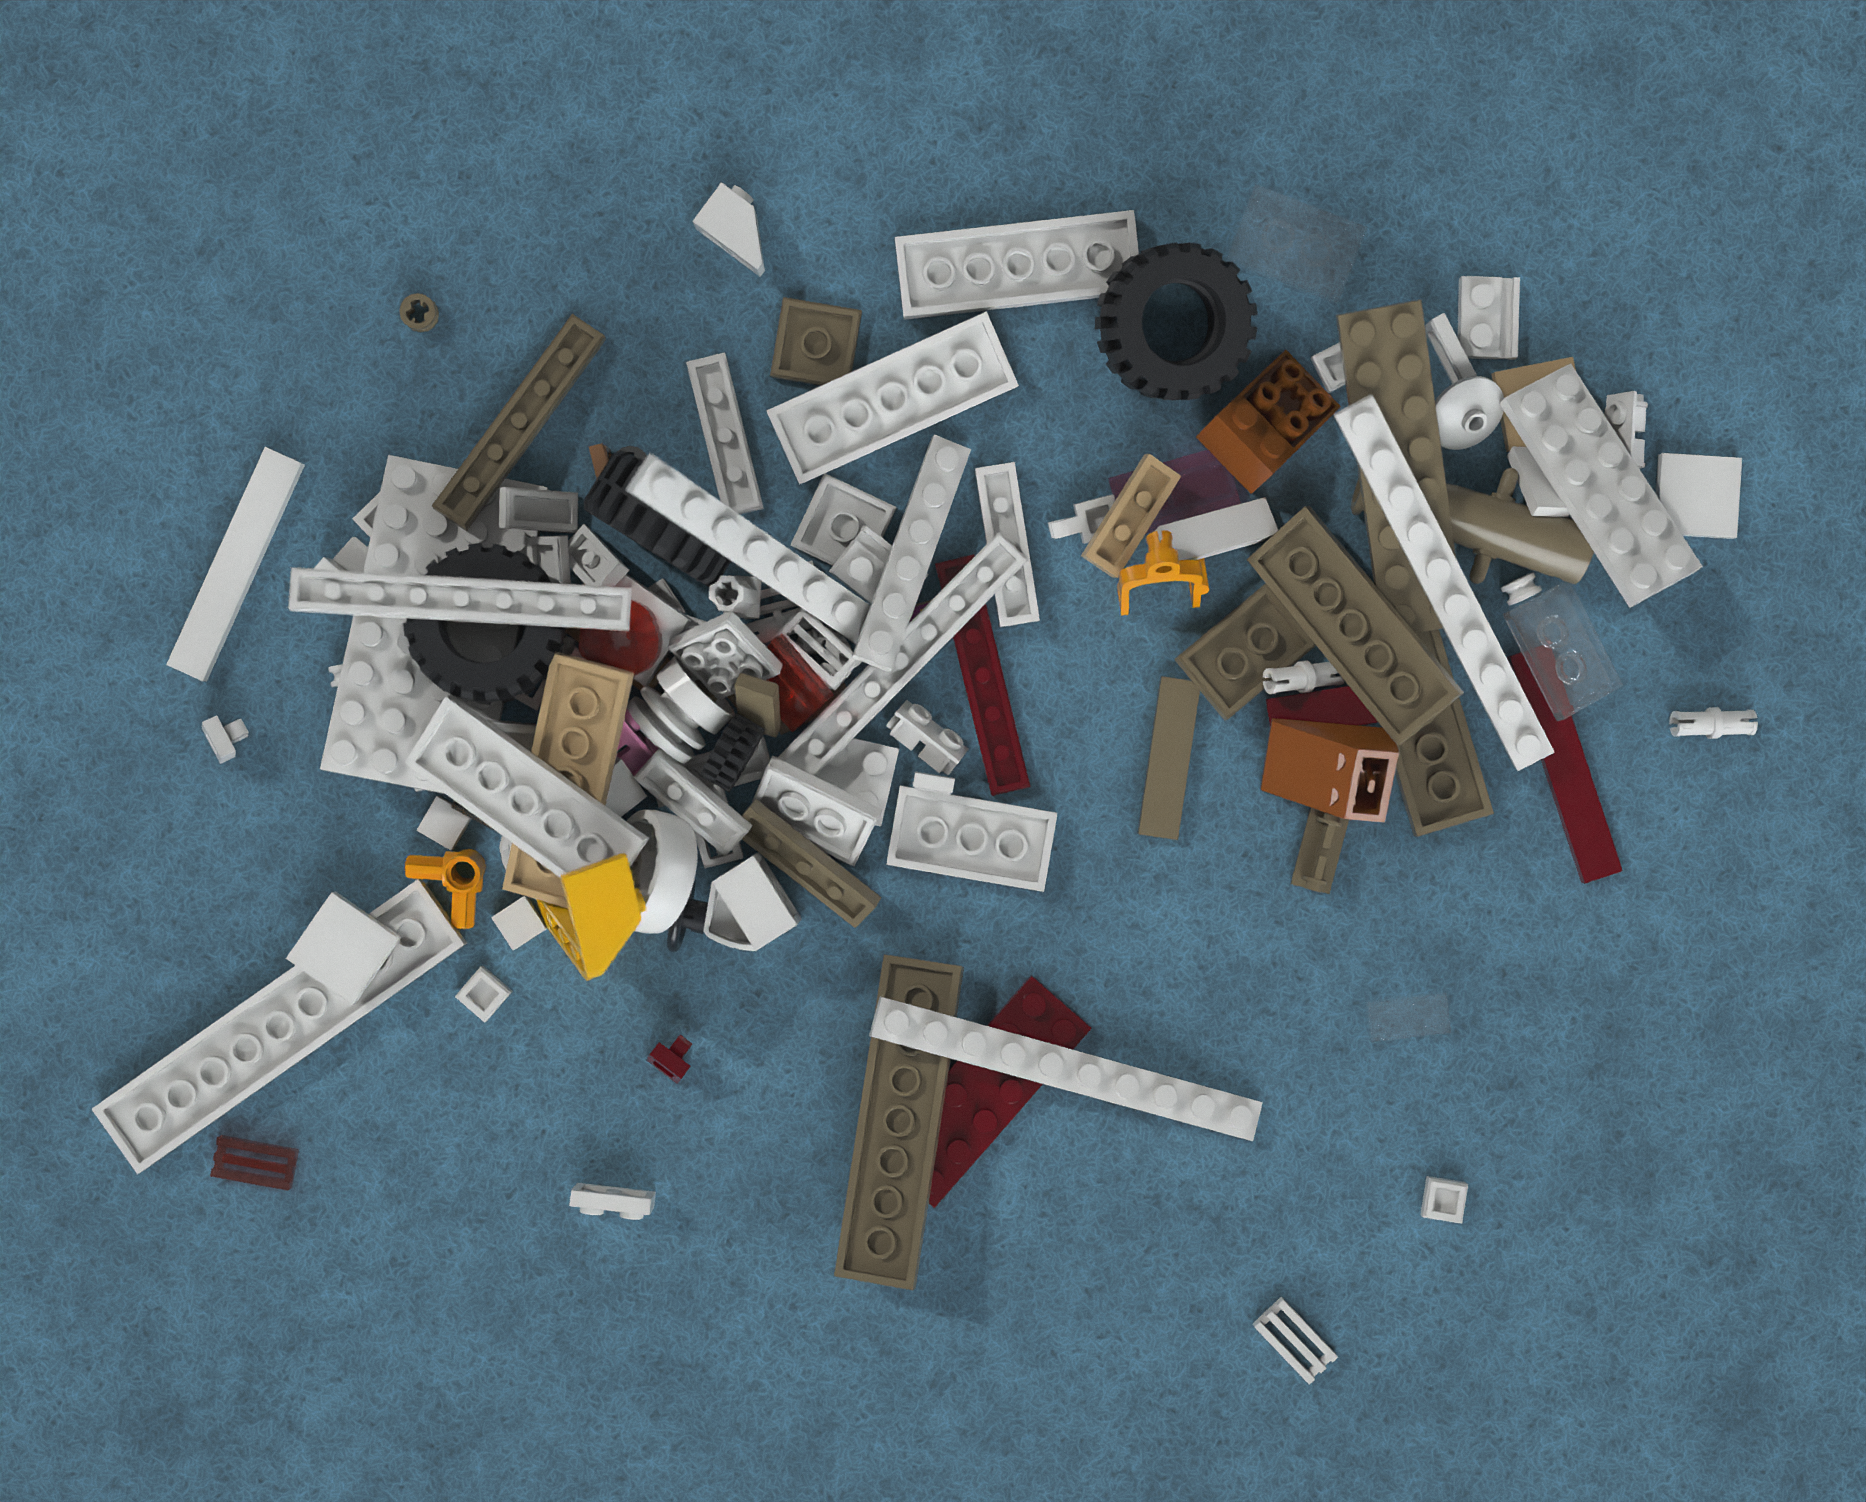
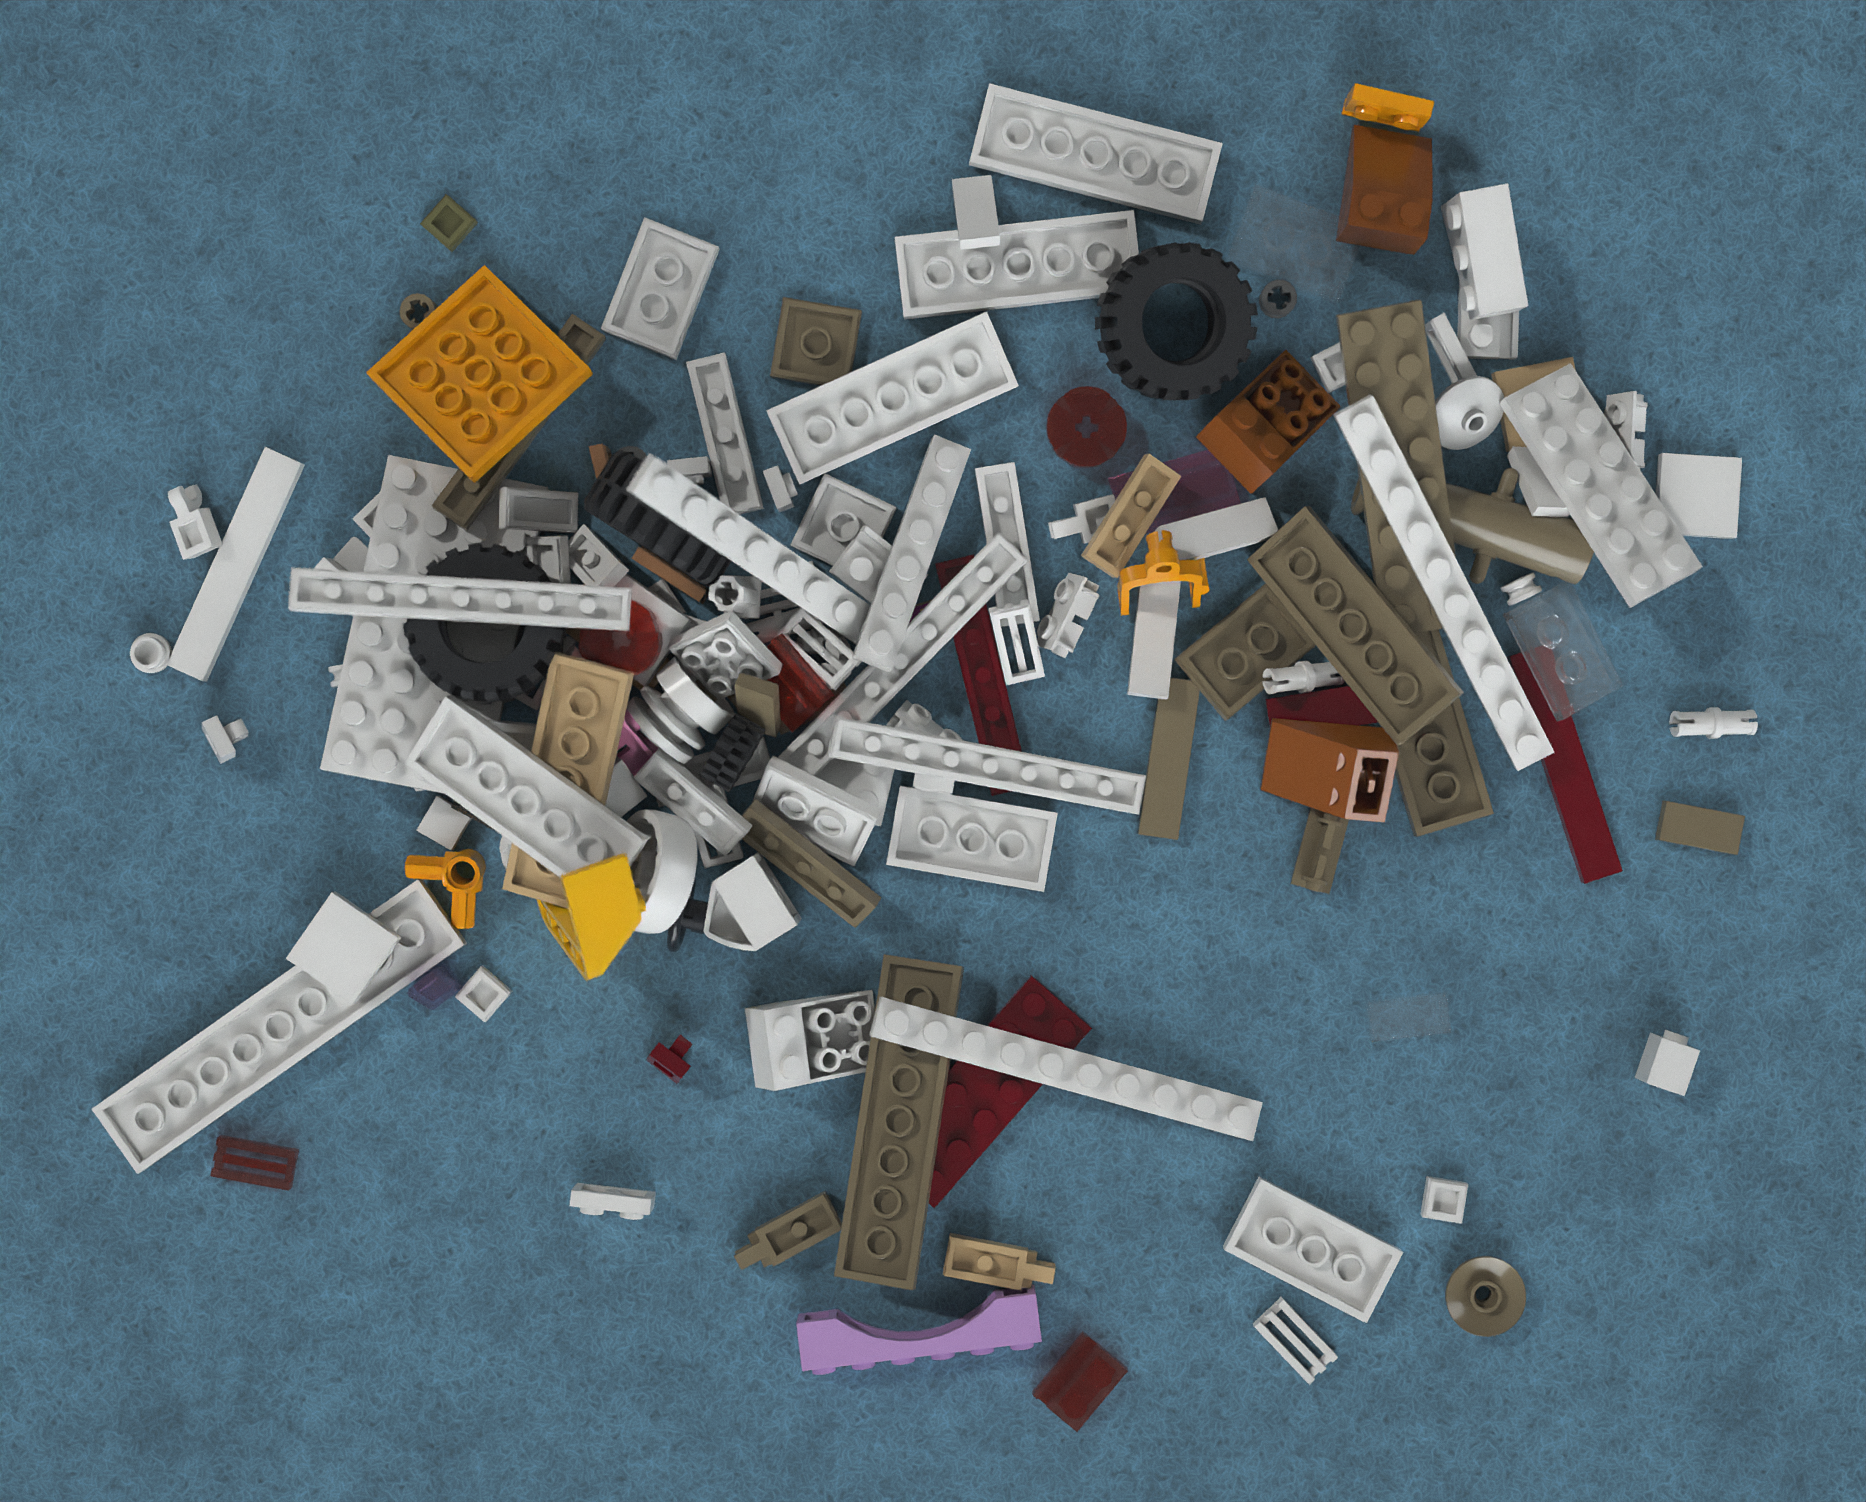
white tile [491,896,548,951] -> none
white slope [693,182,765,277] -> none
none -> white plate [130,633,172,673]
none -> white plate [168,484,223,560]
none -> light orange plate [366,265,593,484]
none -> clear purple slope [407,964,462,1010]
none -> olive tile [420,194,478,252]
none -> white tile [601,217,720,360]
none -> medium nougat tile [631,546,709,604]
none -> white plate [667,456,712,485]
none -> dark tan hinge [734,1190,842,1270]
none -> white slope [745,990,875,1091]
none -> white plate [763,465,798,512]
none -> lavender arch [796,1285,1042,1375]
none -> white tile [827,716,1146,815]
none -> tan hinge [942,1233,1056,1290]
none -> white tile [952,175,1000,250]
none -> white plate [969,83,1223,225]
none -> white tile [989,599,1045,685]
none -> clear red plate [1032,1331,1128,1432]
none -> white hinge [1037,573,1099,658]
none -> clear red plate [1046,386,1127,468]
none -> white tile [1127,581,1181,700]
none -> white plate [1222,1176,1403,1323]
none -> dark grey bush [1259,280,1297,319]
none -> dark orange slope [1336,125,1433,255]
none -> light orange plate [1342,83,1434,132]
none -> white wedge [1441,183,1528,320]
none -> dark tan dish [1445,1256,1526,1337]
none -> white brick [1635,1030,1700,1096]
none -> dark tan tile [1655,801,1745,855]

